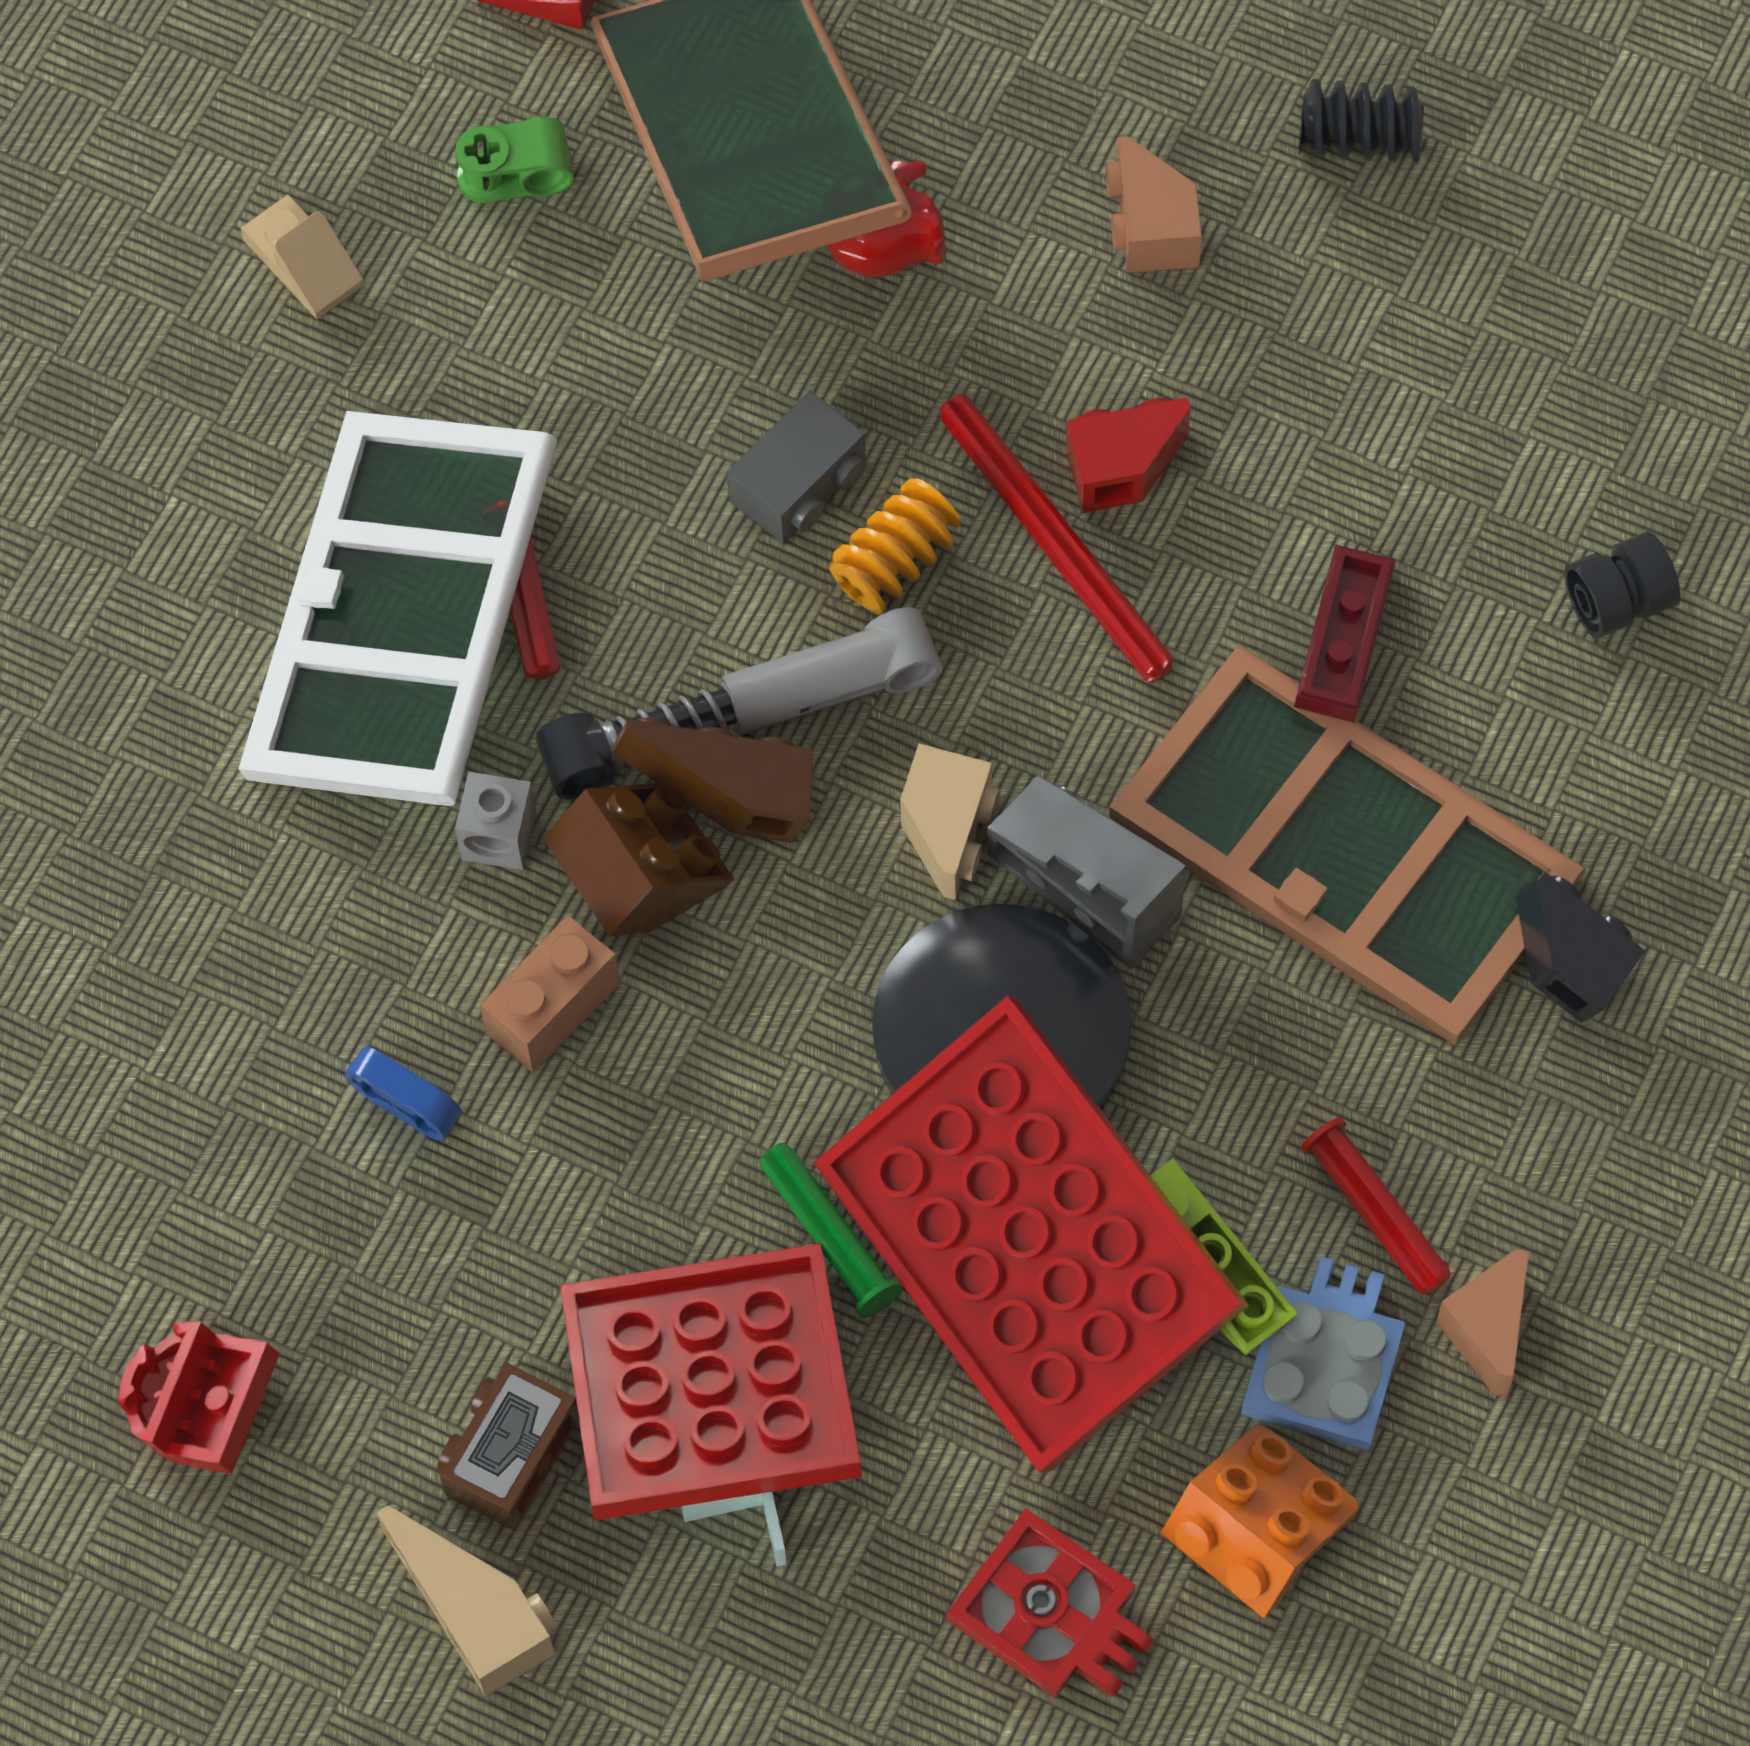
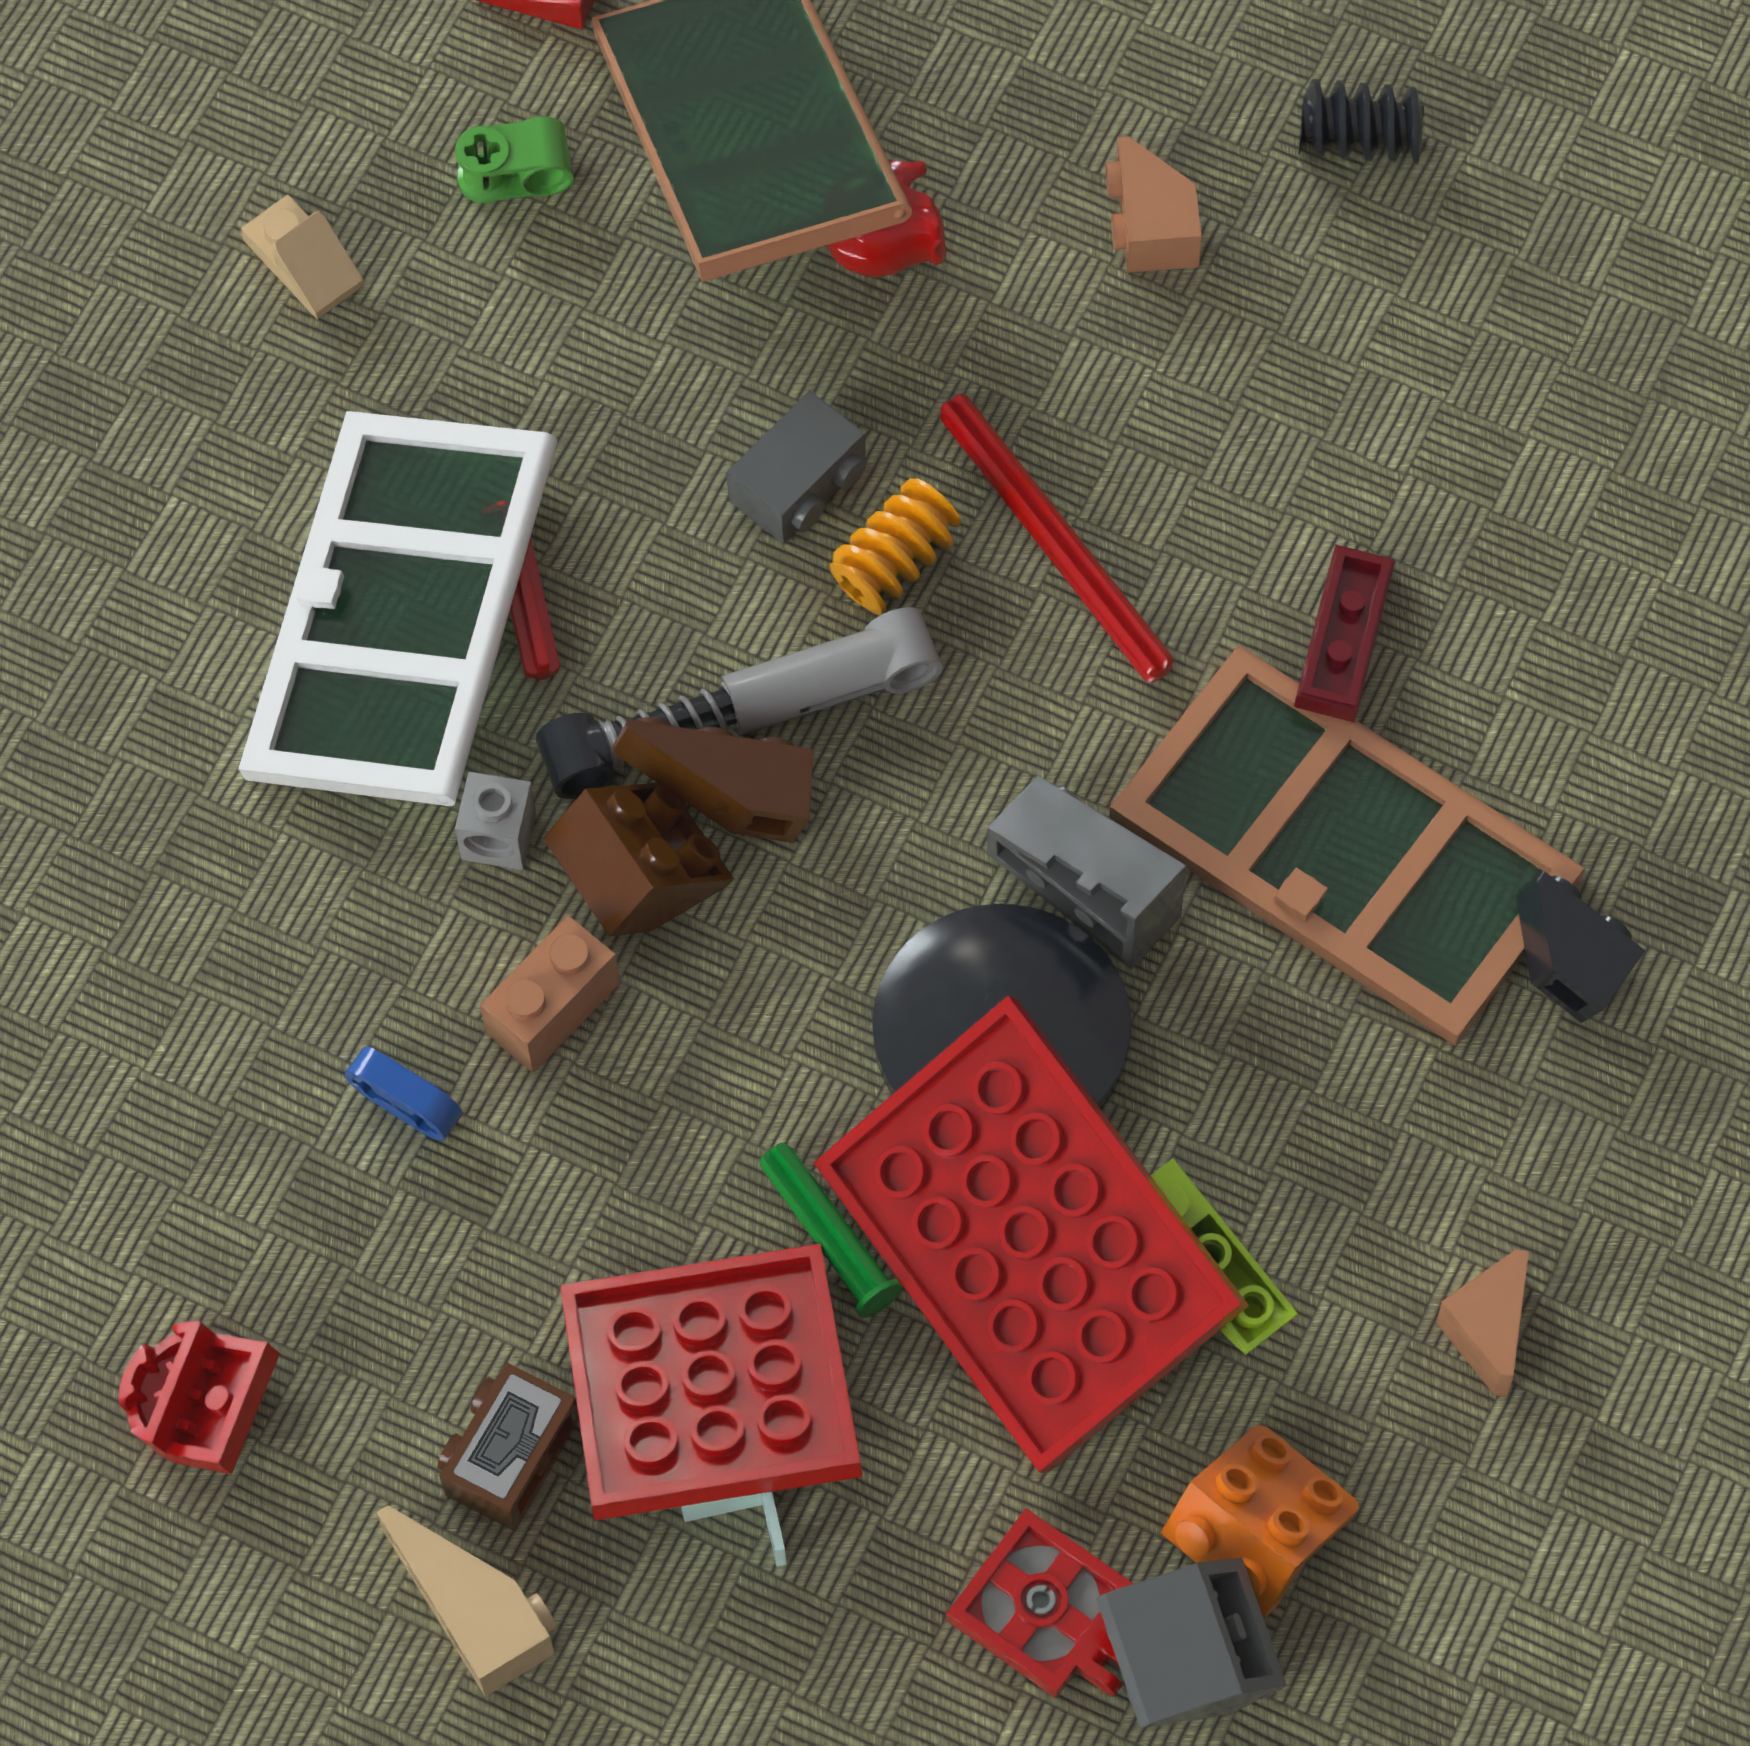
tan slope [900,743,1000,900] -> none
red slope [1066,397,1191,513] -> none
piece [1241,1256,1406,1452] -> none
red axle [1300,1117,1451,1294] -> none
black wheel [1564,531,1681,639] -> none
none -> dark grey slope [1096,1557,1287,1729]

